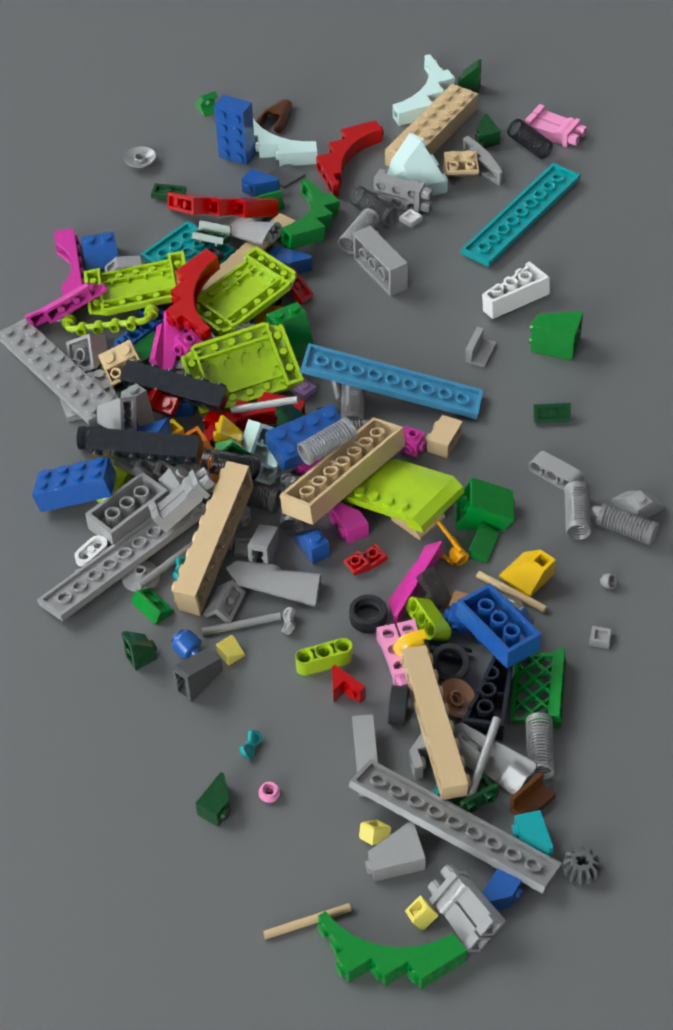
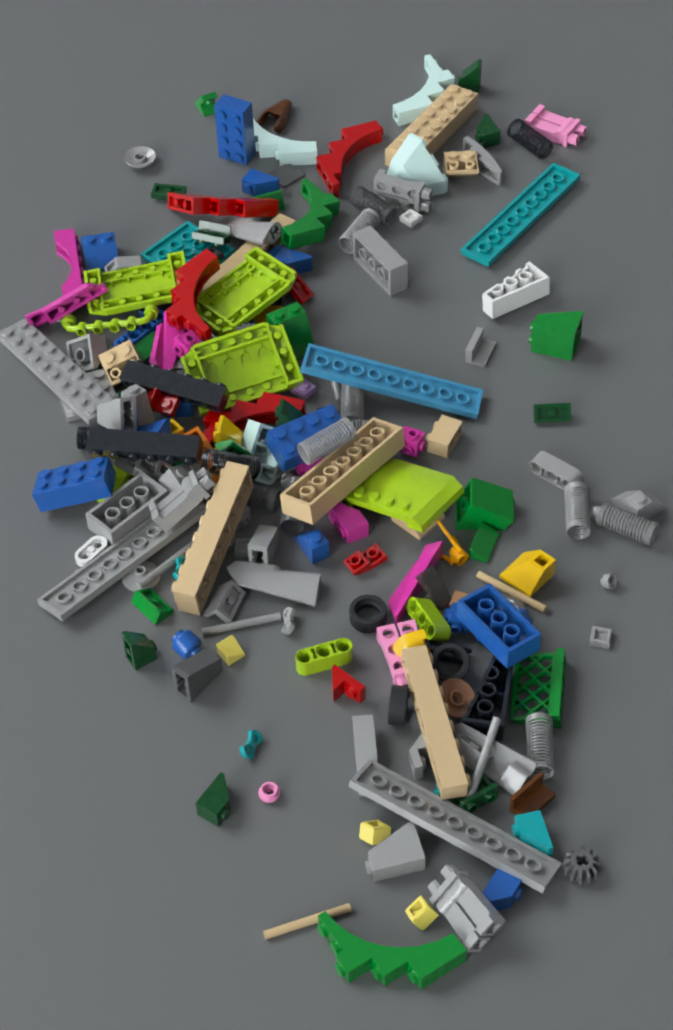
light grey bar [231,396,300,414] -> none

